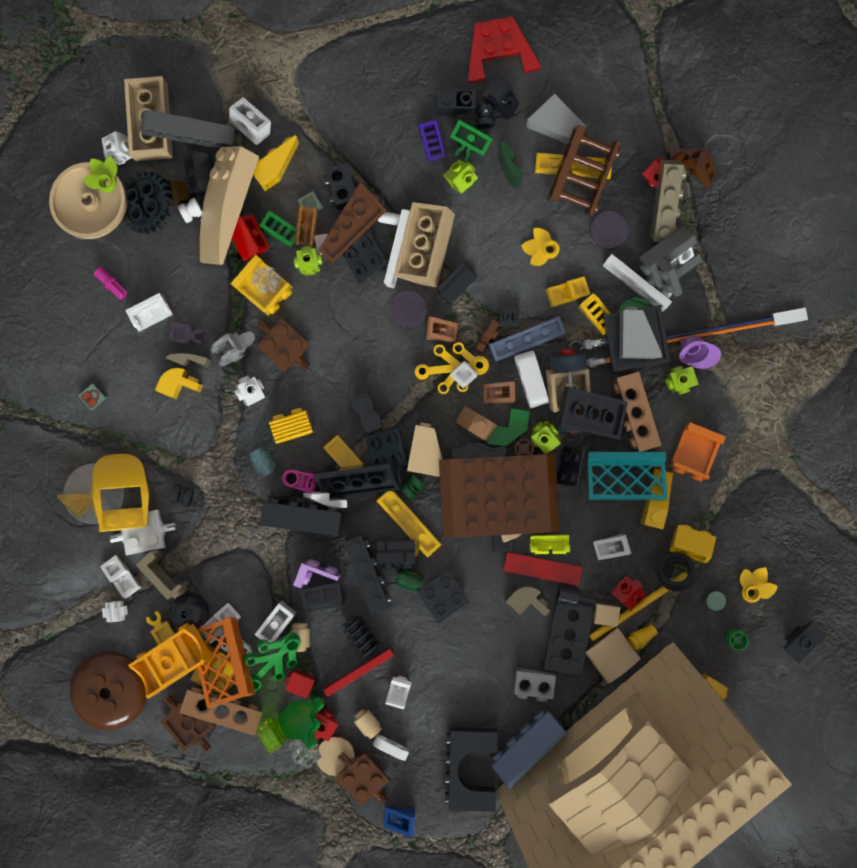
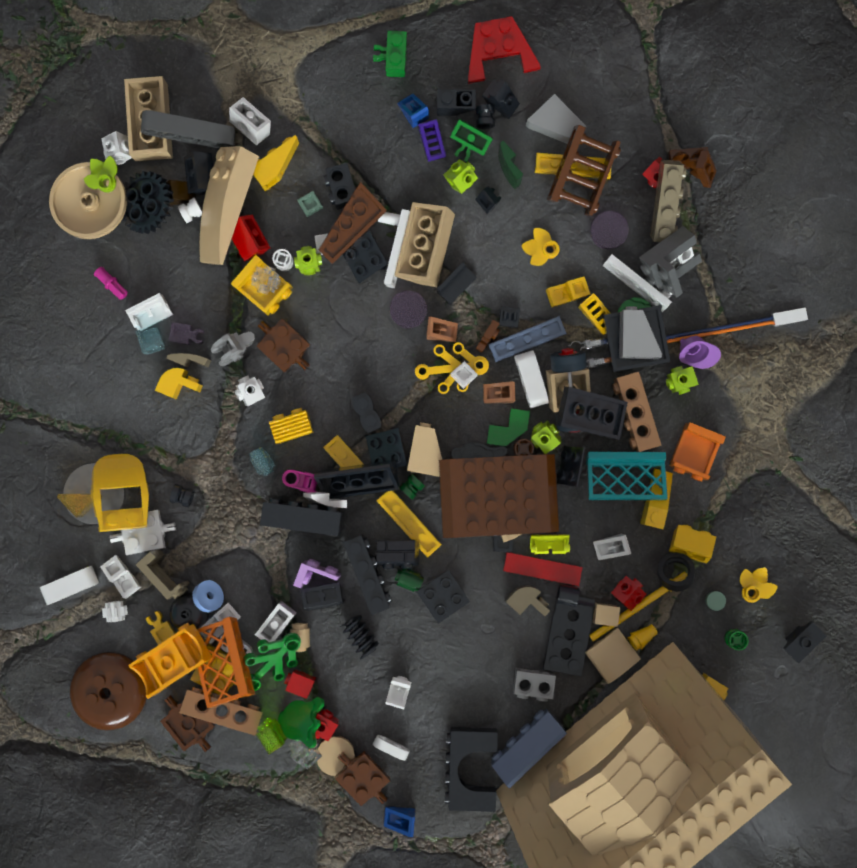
tile [78,383,106,410] -> none
green slope [259,210,301,247] -> none
clear orange brick [294,206,318,247] -> none
red tile [323,646,394,696] -> none
tan brick [354,709,382,739] -> none
medium nougat slope [456,406,498,441] -> none
none -> white beam [40,566,99,605]
none -> clear light blue panel [135,327,165,355]
none -> light blue piece [192,580,224,612]
none -> white wheel [272,249,294,271]
none -> green brick [373,31,407,77]
none -> blue slope [397,94,429,128]
none -> black tile [475,186,501,214]

